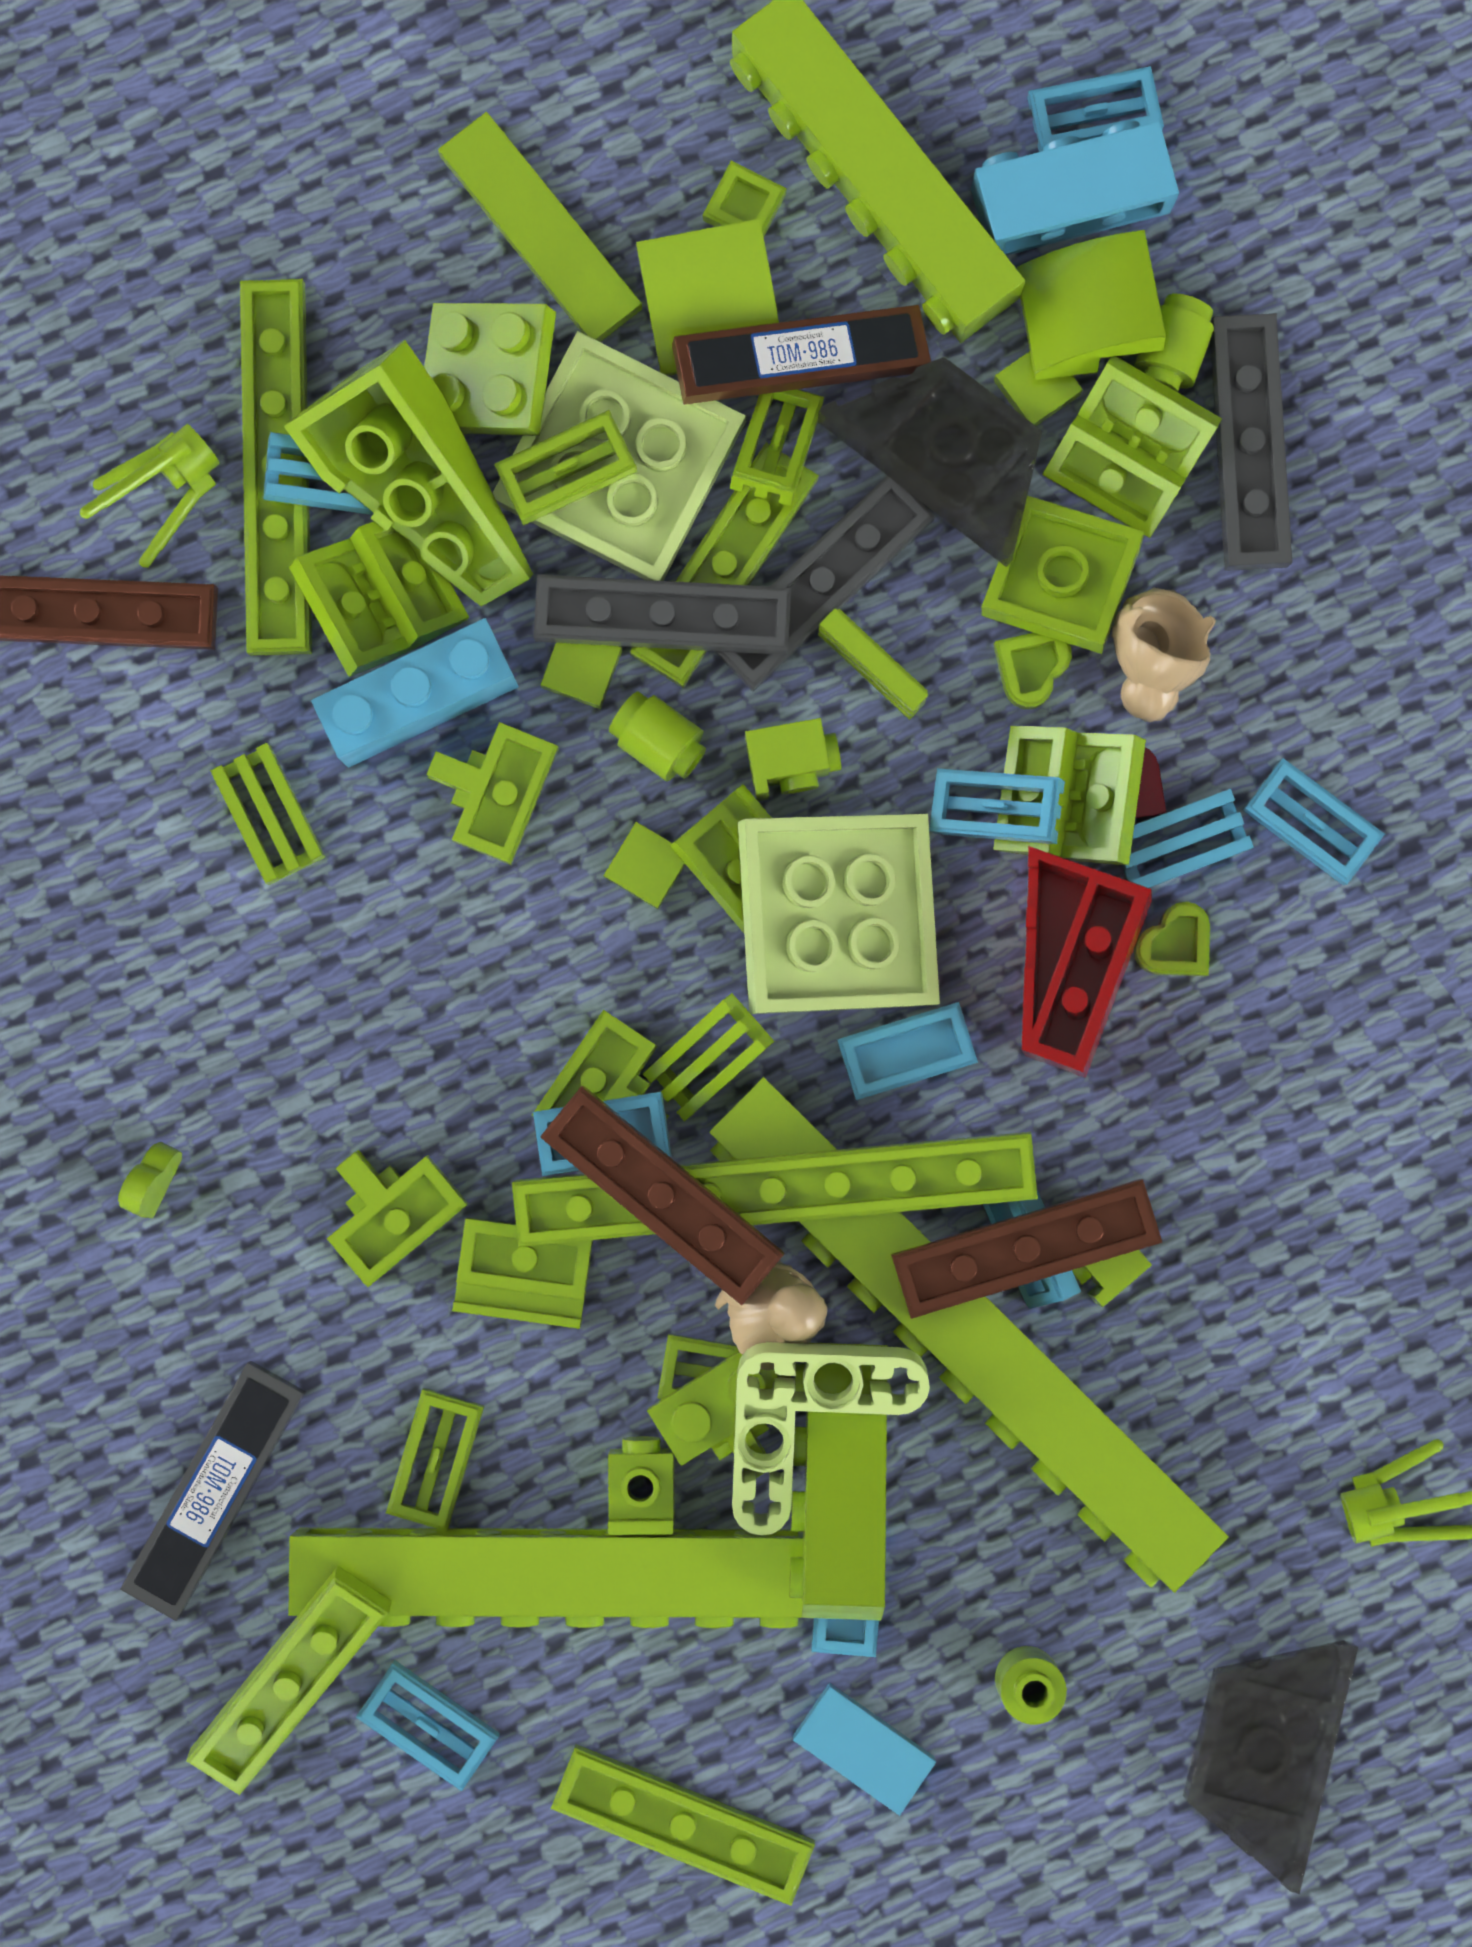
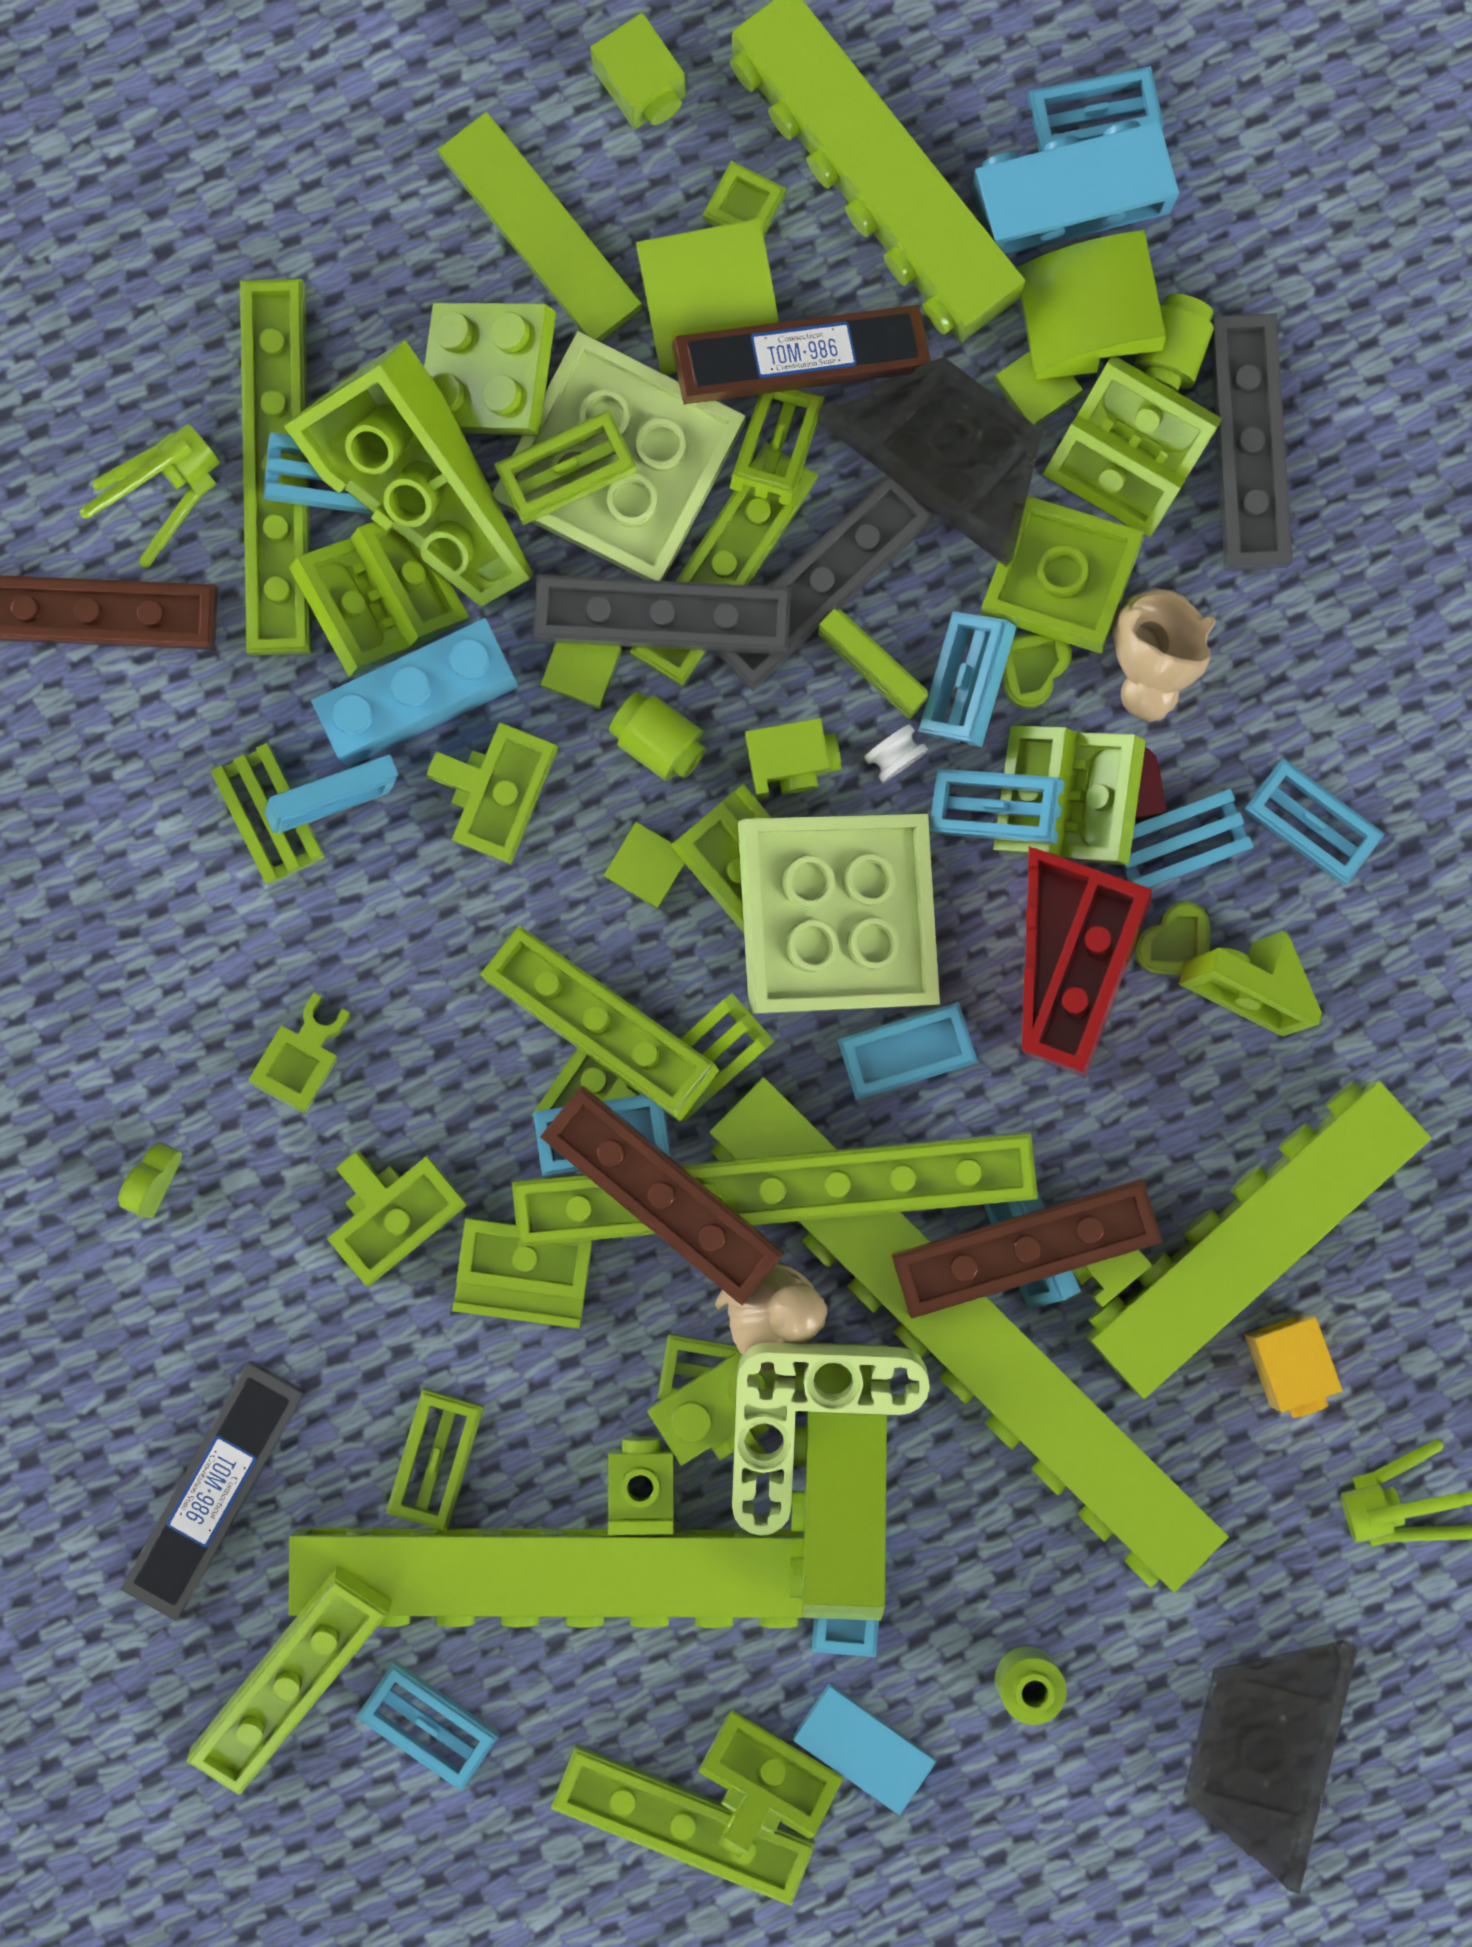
none -> lime plate [248,992,350,1115]
none -> medium azure tile [264,754,398,834]
none -> lime tile [480,925,719,1122]
none -> lime brick [590,12,686,130]
none -> lime hinge [697,1710,844,1858]
none -> white bush [864,724,929,784]
none -> medium azure tile [918,611,1017,747]
none -> lime brick [1084,1080,1432,1399]
none -> lime slope [1178,931,1322,1036]
none -> yellow brick [1244,1313,1343,1418]

